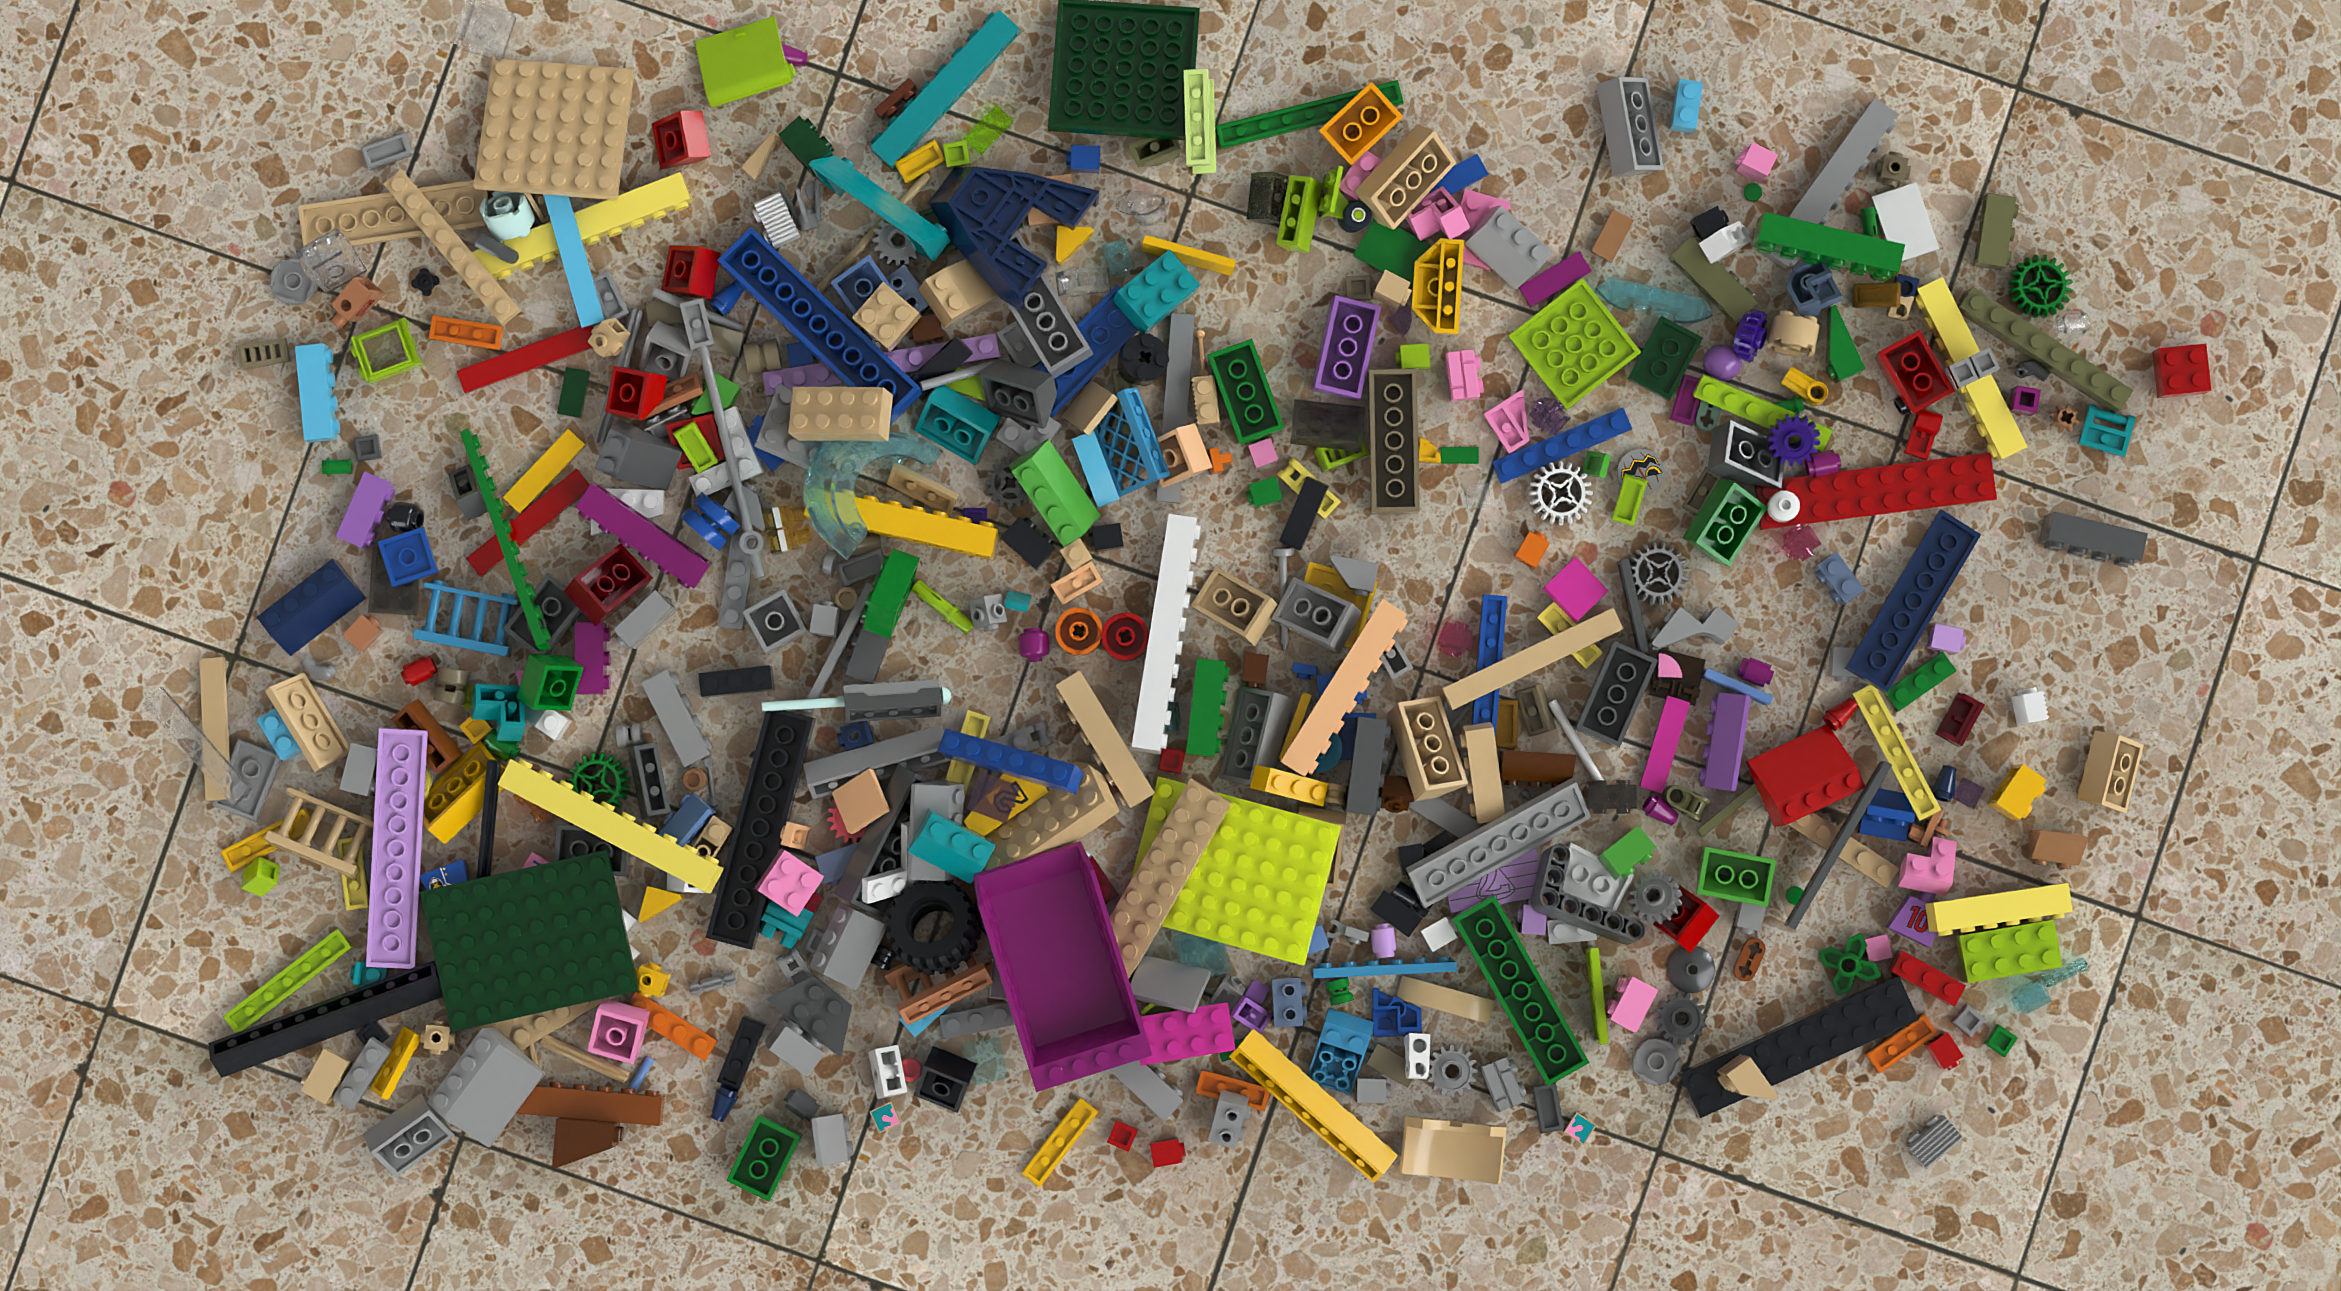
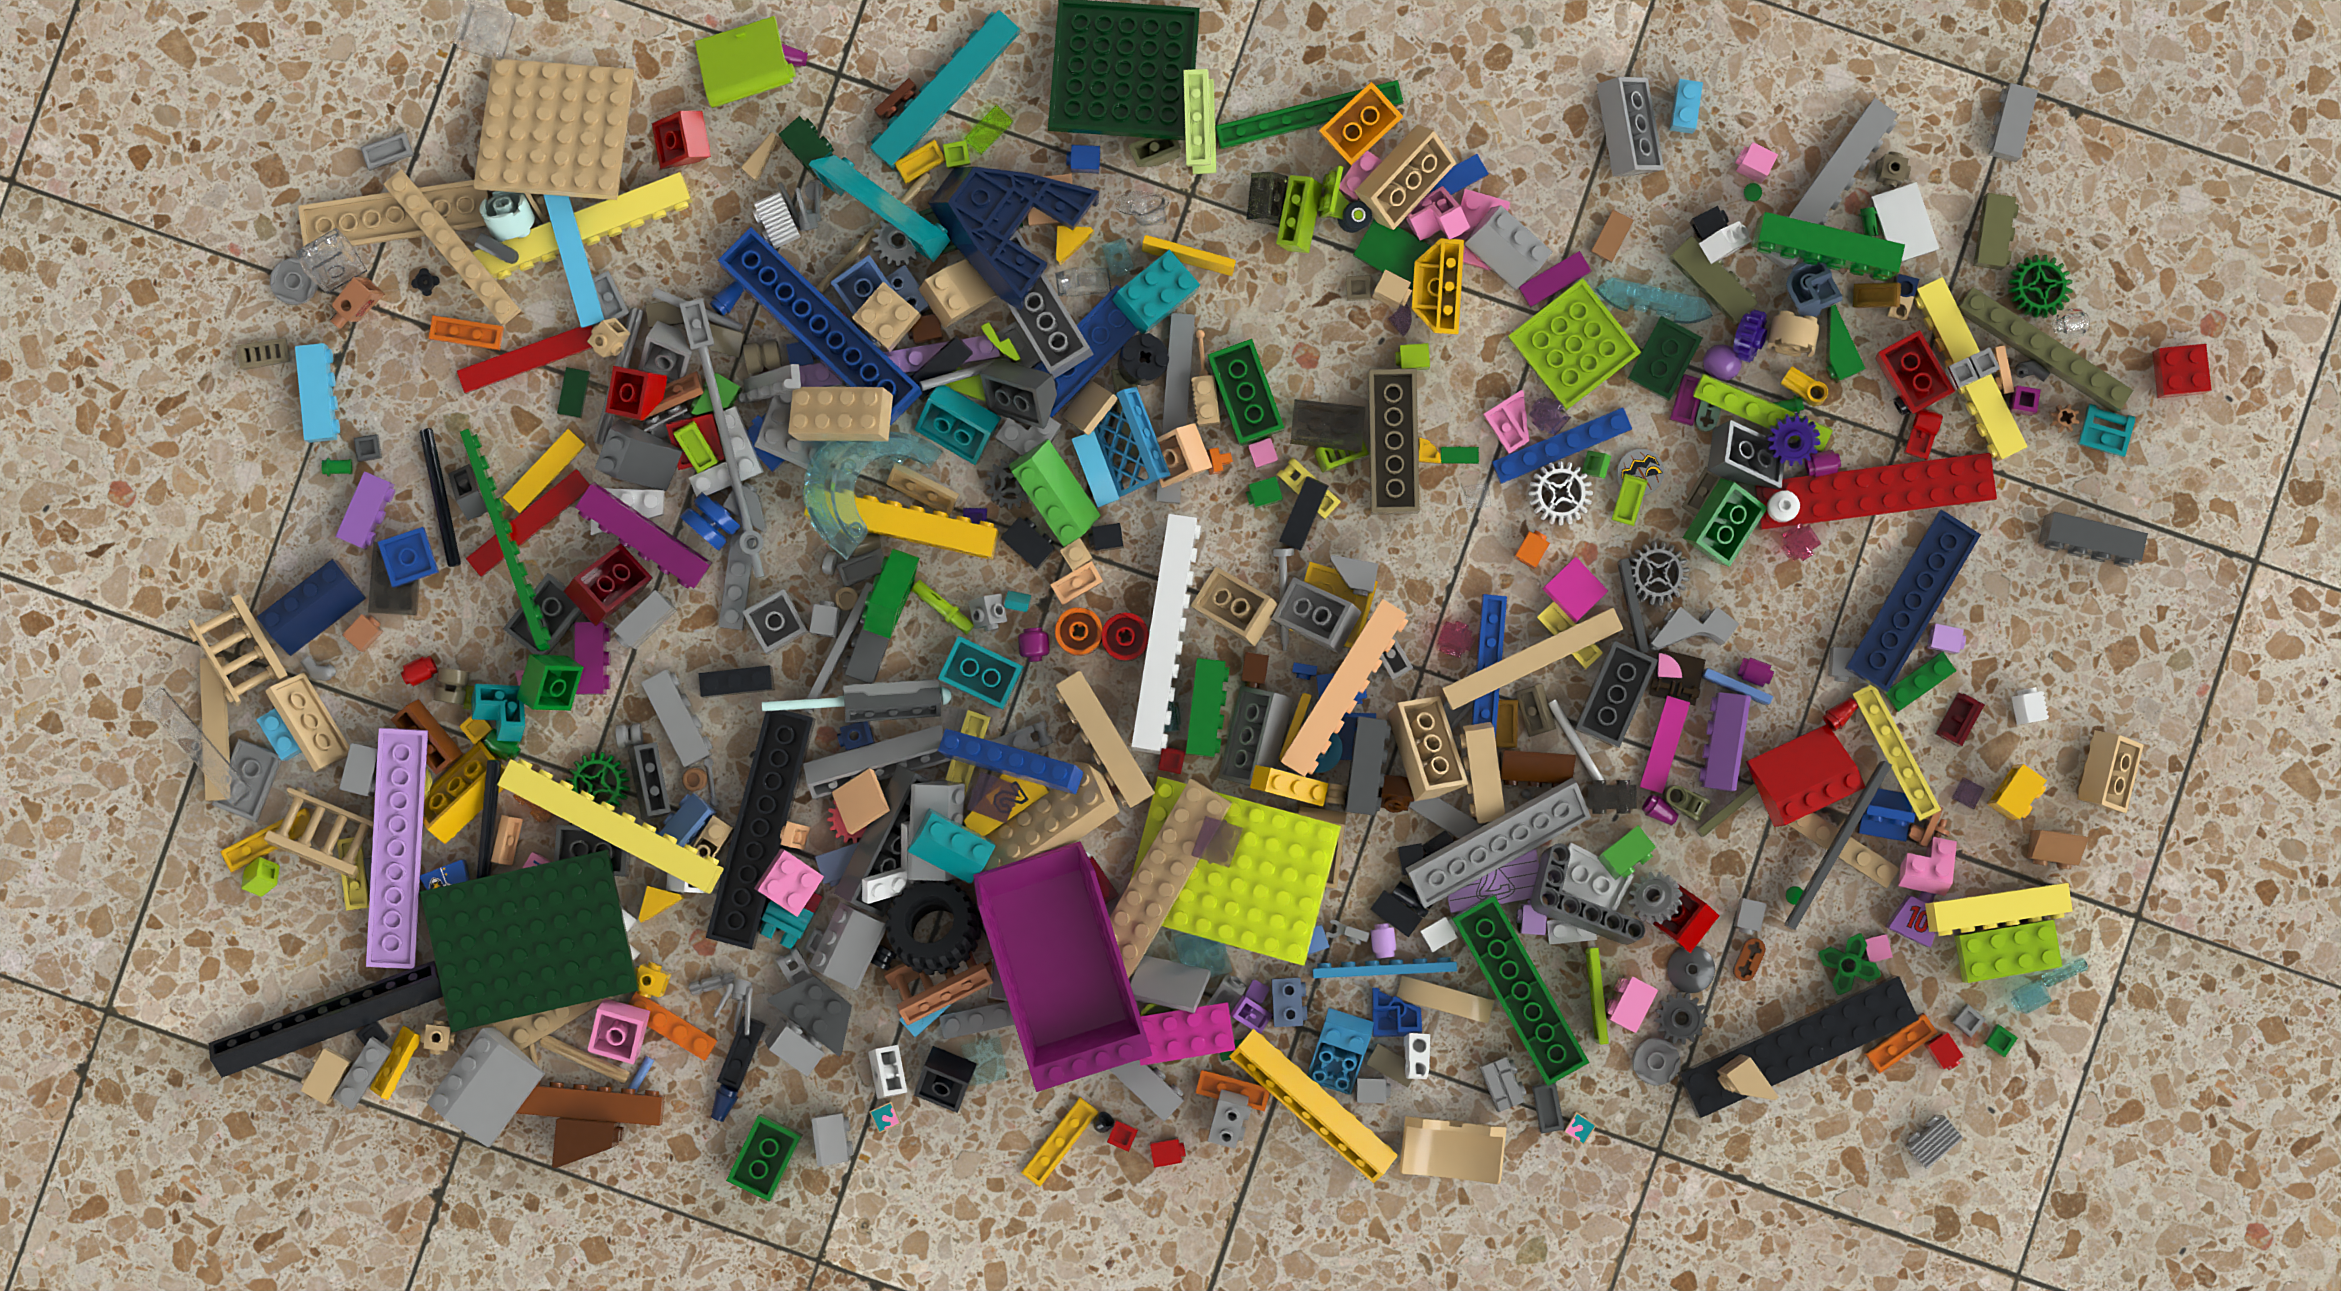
lime plate [223,928,354,1033] -> none
lime window [350,317,424,384] -> none
teal bracket [350,961,389,986] -> none
light grey slope [363,1092,455,1177] -> none
black head [386,502,424,533] -> none
dark azure fence [413,579,521,657] -> none
white slope [524,705,572,741] -> none
red slope [661,245,721,299] -> none
clear yellow hips [762,505,812,556] -> none
dark grey brick [784,1087,820,1121] -> none
coral tile [901,1058,922,1082] -> none
medium lavender brick [1310,295,1381,401] -> none
green wheel [1325,977,1354,1006] -> none
light grey gear [1427,1044,1478,1097] -> none
bright pink brick [1444,350,1484,402] -> none
bright green slope [1696,847,1776,907] -> none
sand blue brick [1813,551,1865,606] -> none
red brick [1887,950,1966,1007] -> none
dark blue cone [1931,765,1957,802] -> none
none -> tan fence [186,594,288,707]
none -> black axle [419,428,461,567]
none -> light nougat plate [491,815,523,866]
none -> light grey plant [713,979,753,1035]
none -> light grey hinge [737,364,801,403]
none -> teal brick [938,636,1024,710]
none -> lime slope [981,322,1022,363]
none -> black hinge [1093,1112,1114,1133]
none -> piece [1191,816,1243,868]
none -> light grey brick [1987,83,2038,162]
none -> light nougat plate [1992,345,2014,396]

